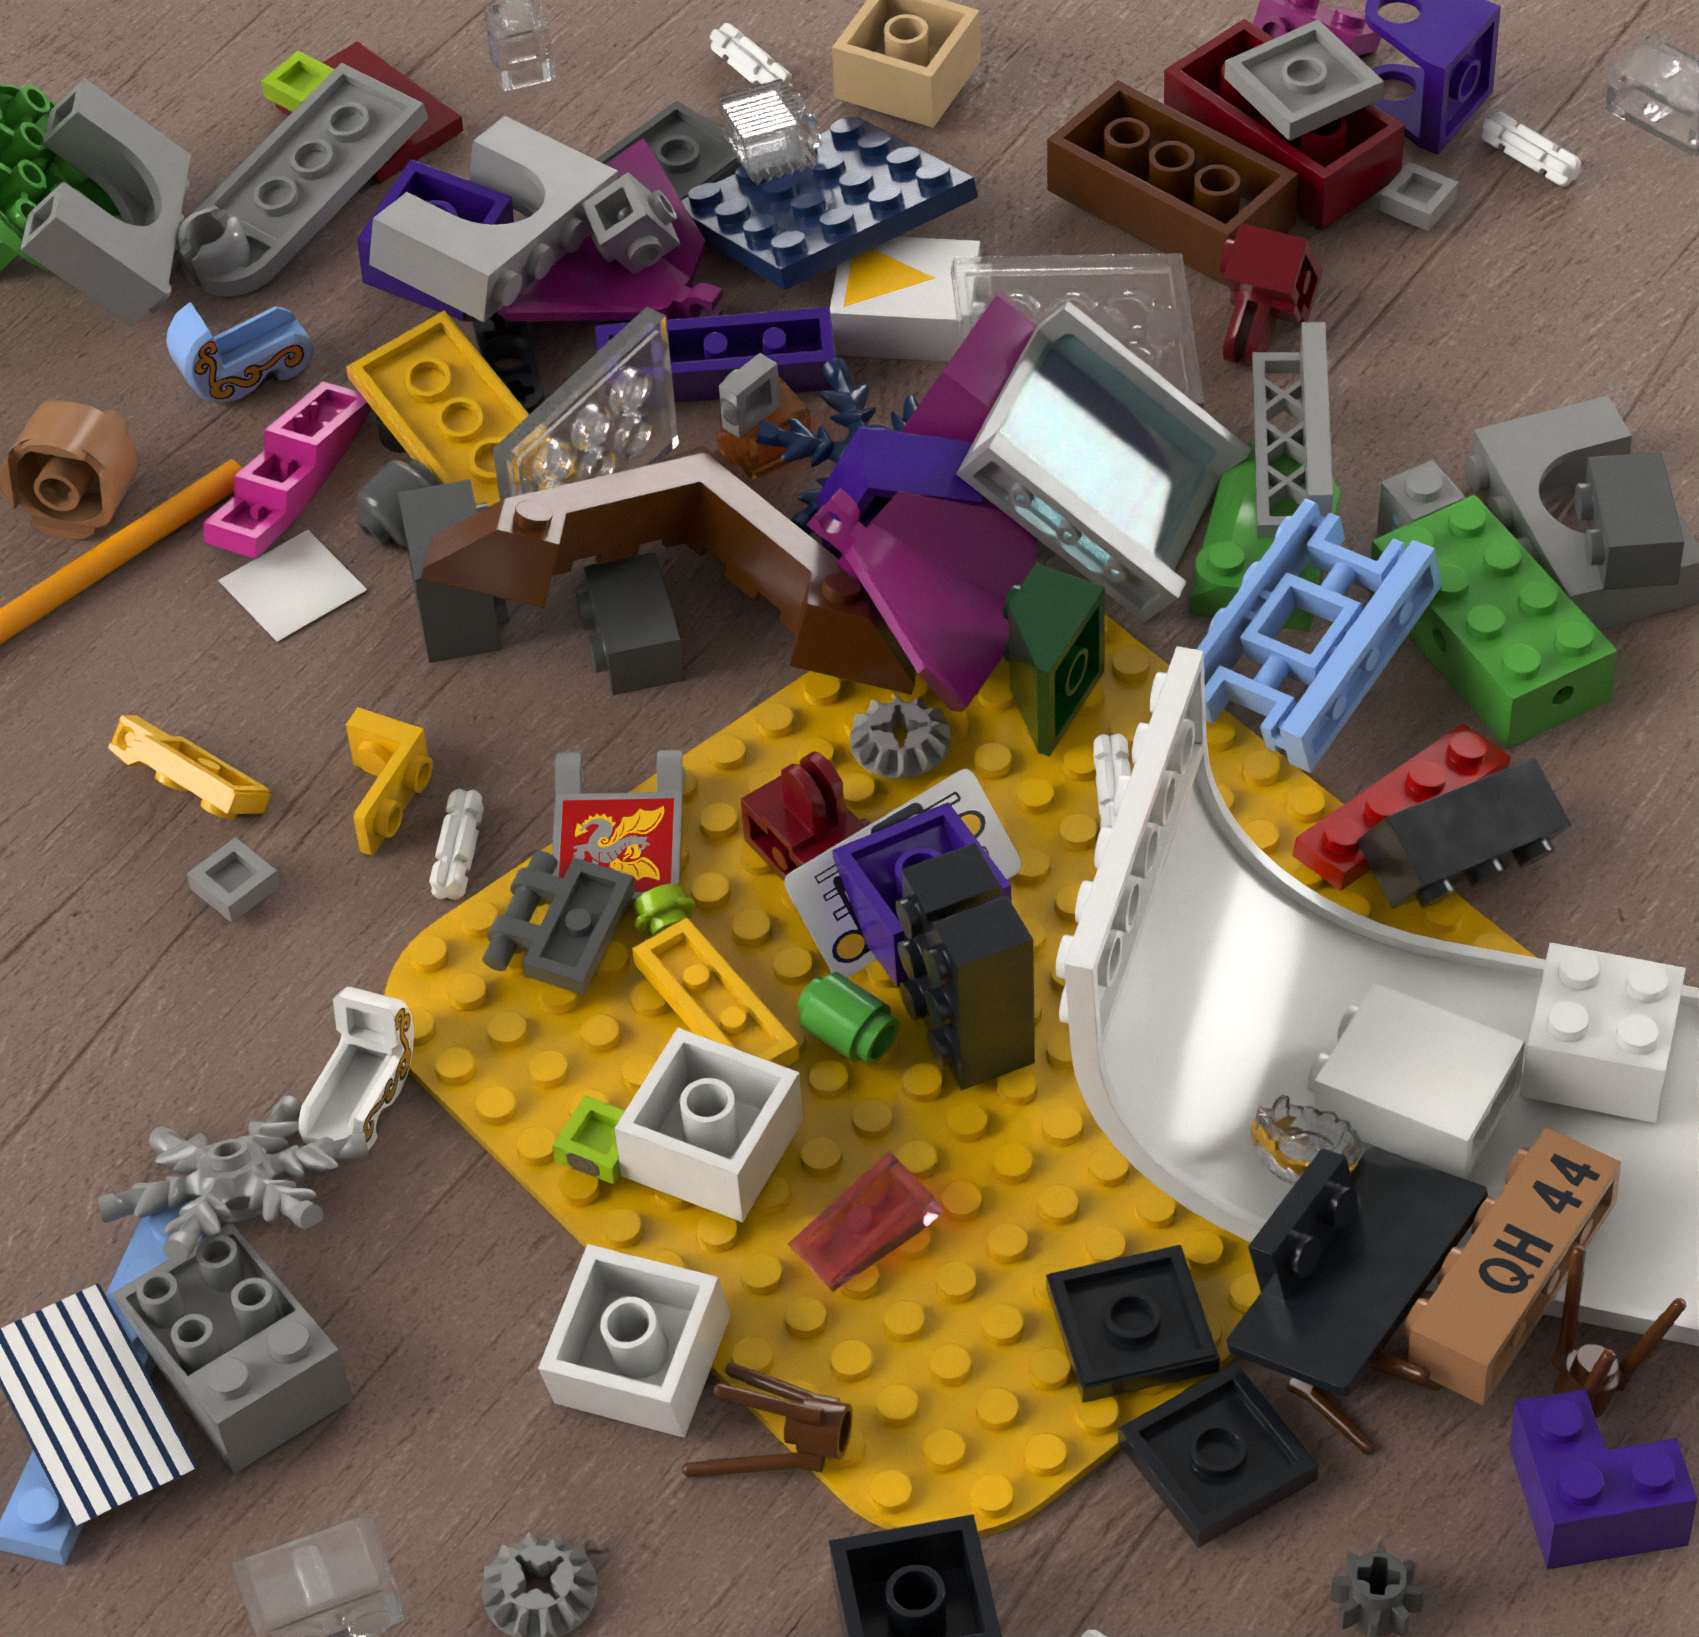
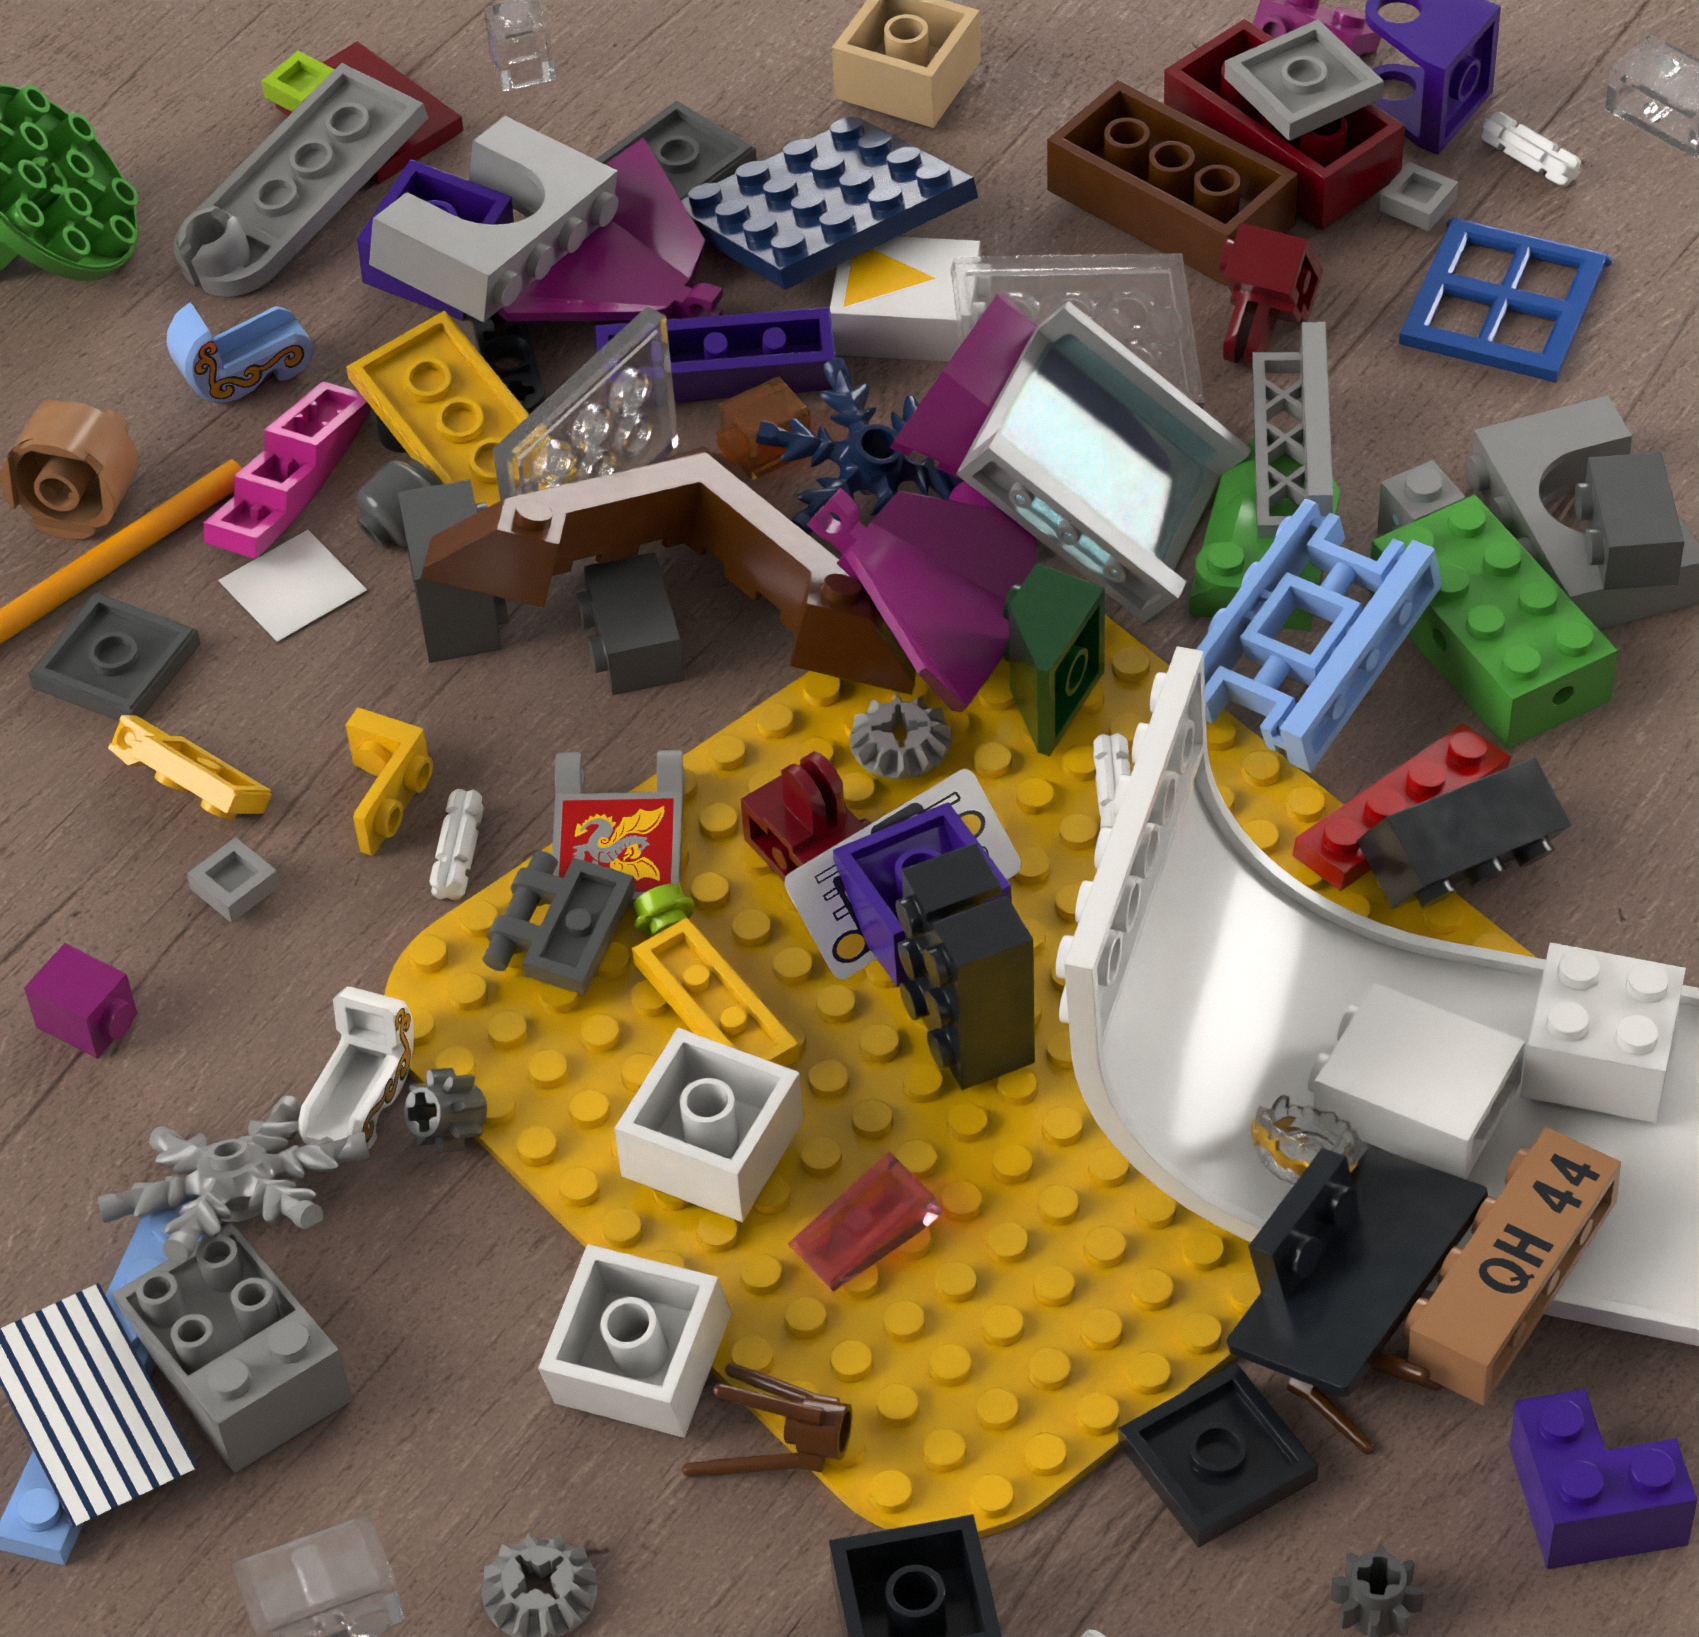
light grey arch [20,78,191,326] -> none
lime plate [552,1095,625,1184] -> none
light grey brick [582,172,680,275] -> none
white axle [710,23,793,100] -> none
clear brick [718,79,822,185] -> none
light grey plate [719,353,781,438] -> none
bright green brick [797,972,900,1065] -> none
dark purple brick [816,427,983,559] -> none
black tile [1046,1245,1220,1403] -> none
reddish brown plant [1551,1245,1687,1418] -> none
none -> magenta brick [24,943,138,1059]
none -> dark grey tile [28,592,201,721]
none -> dark grey gear [404,1068,487,1153]
none -> blue window [1399,217,1612,382]

